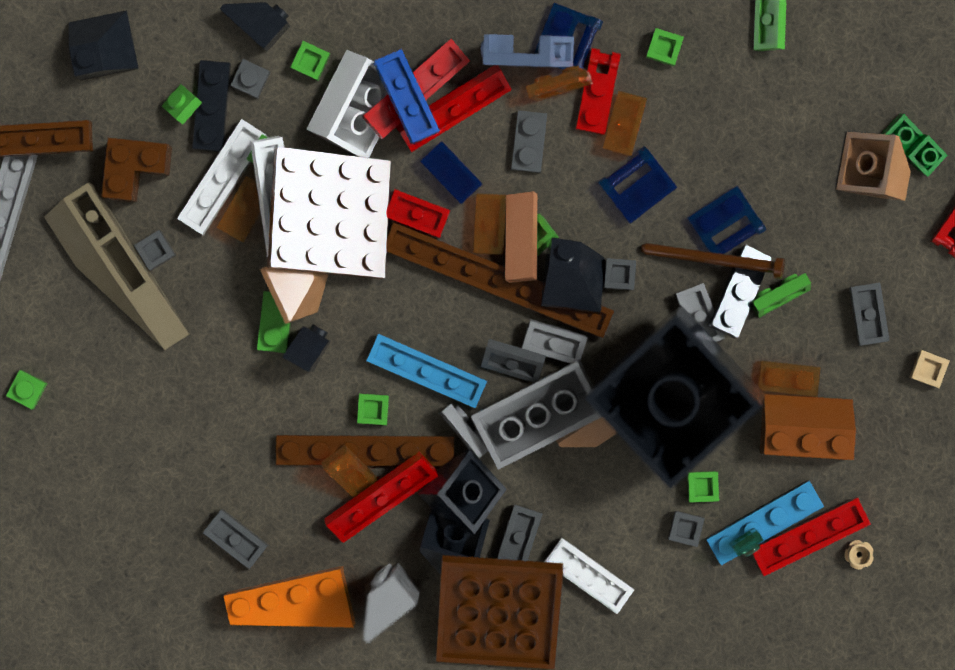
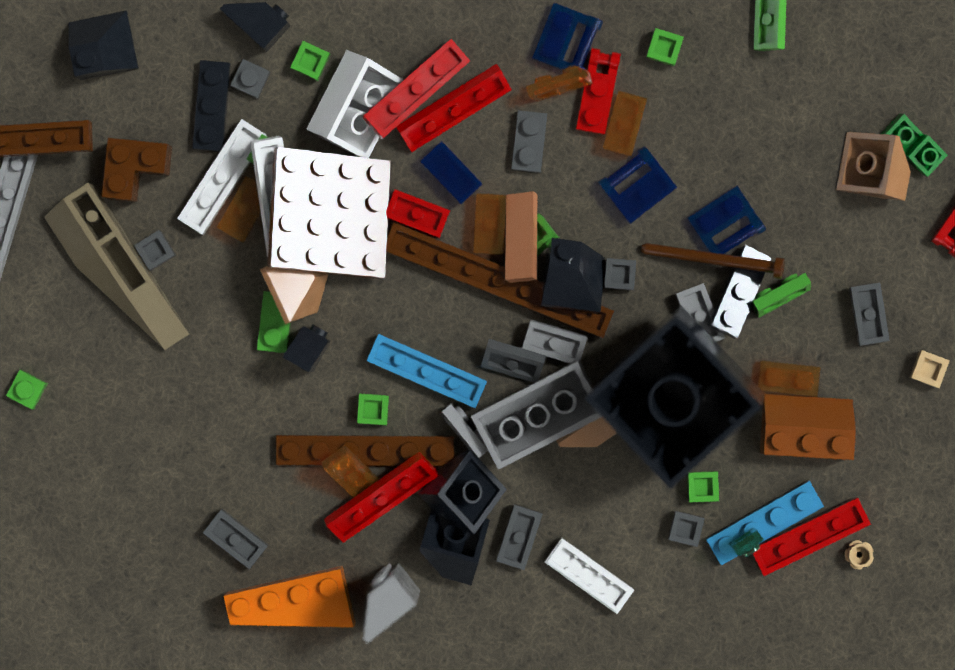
bright green plate [162,84,202,125] -> none
blue plate [373,49,440,145] -> none
reddish brown plate [436,555,563,669] -> none
sand blue panel [480,34,574,67] -> none

